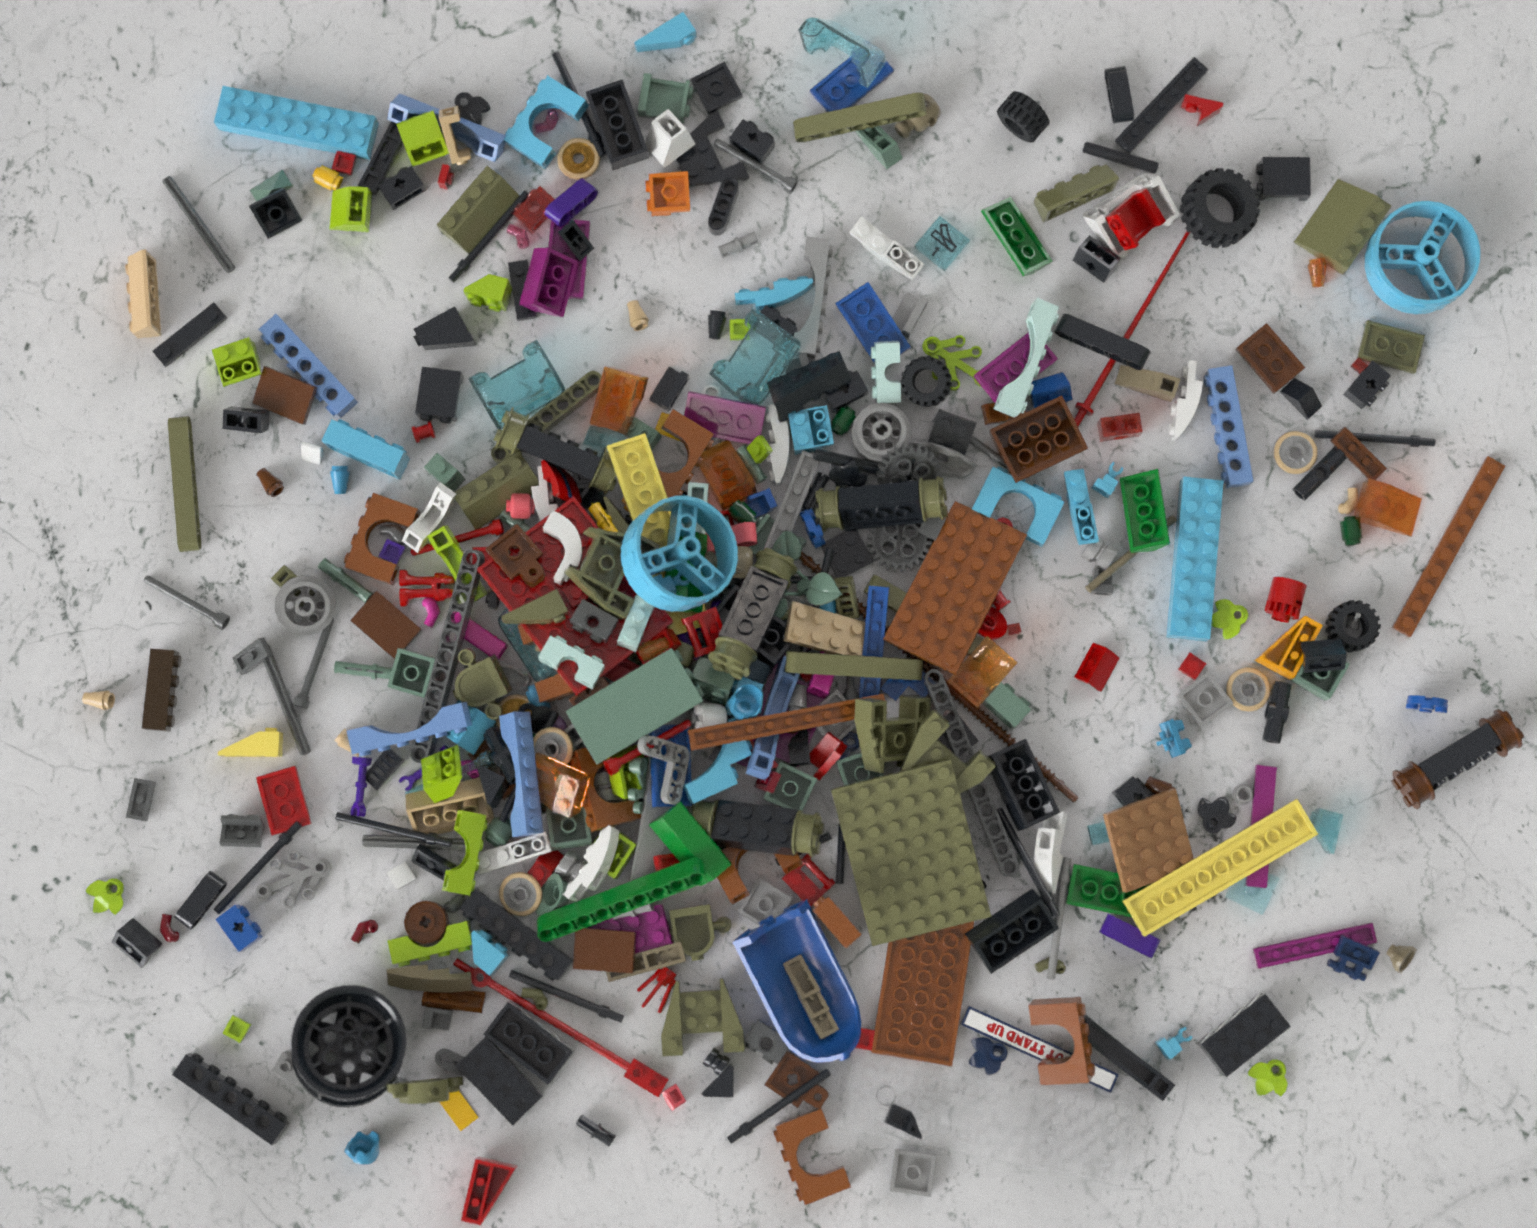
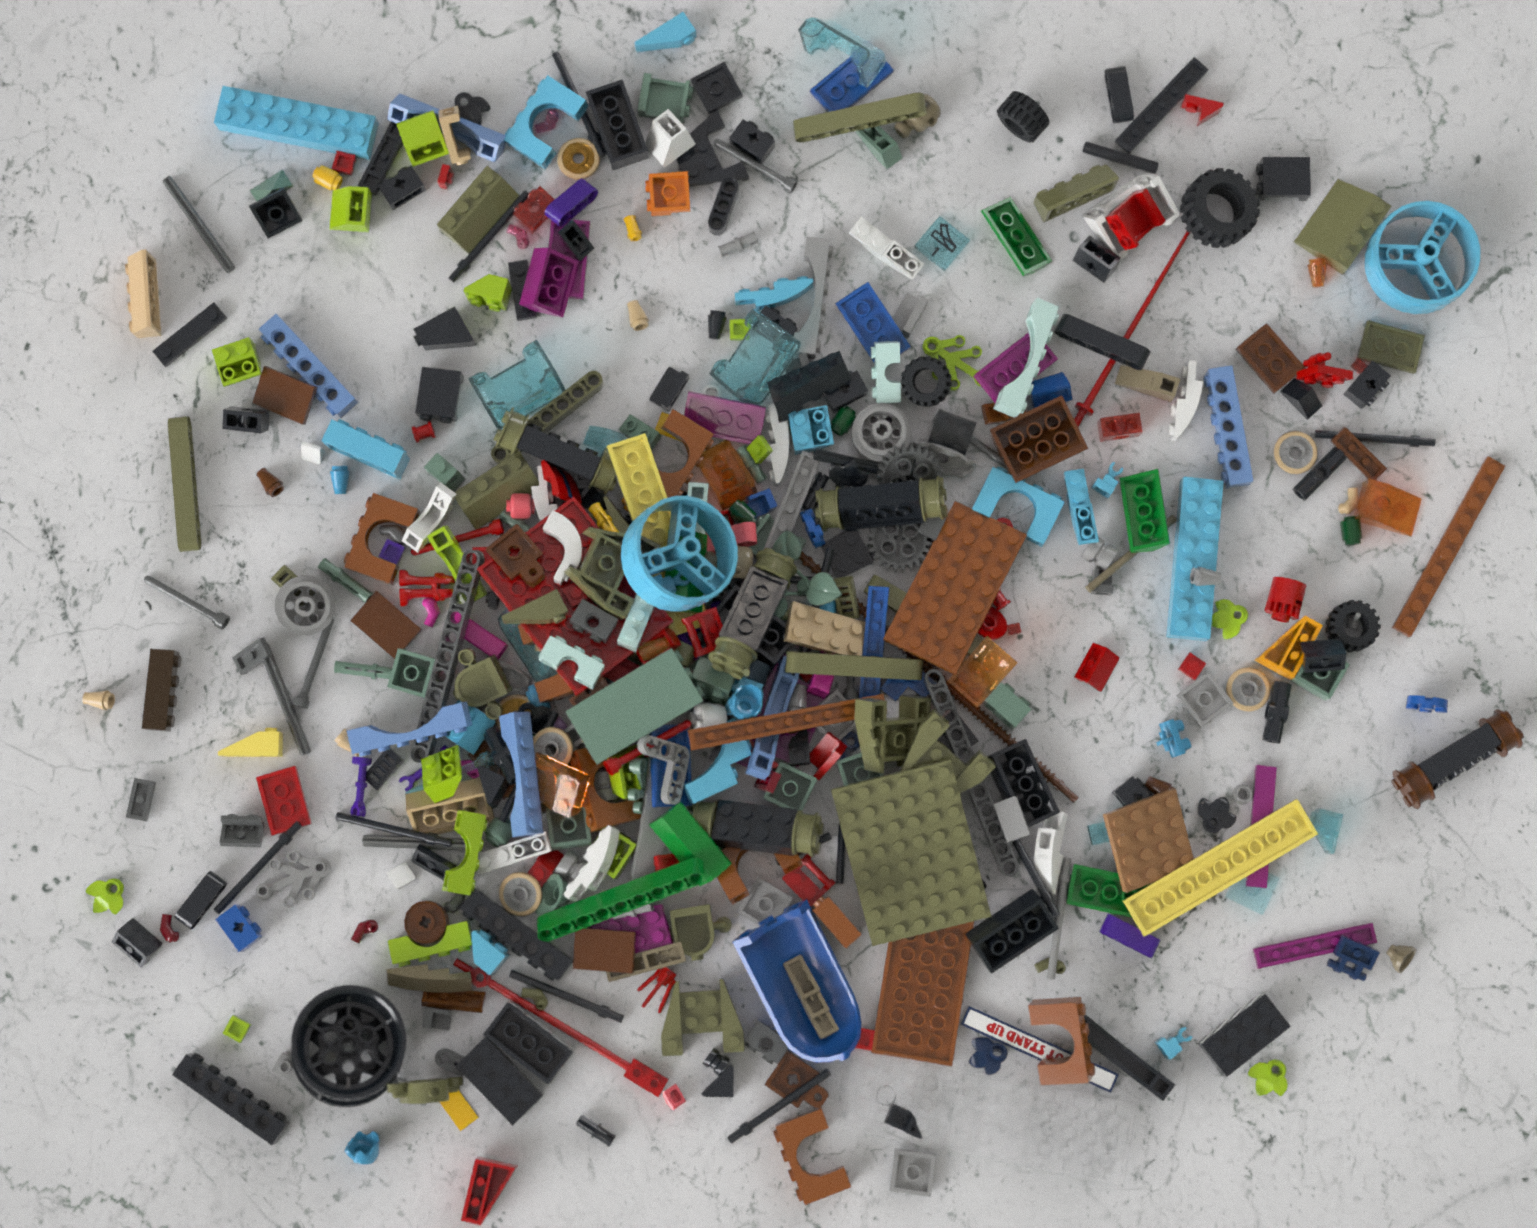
clear orange slope [589,366,649,435] -> none
none -> yellow pin [623,215,642,242]
none -> light grey panel [993,796,1030,843]
none -> light grey cone [1190,566,1222,586]
none -> red plate [1296,352,1353,388]

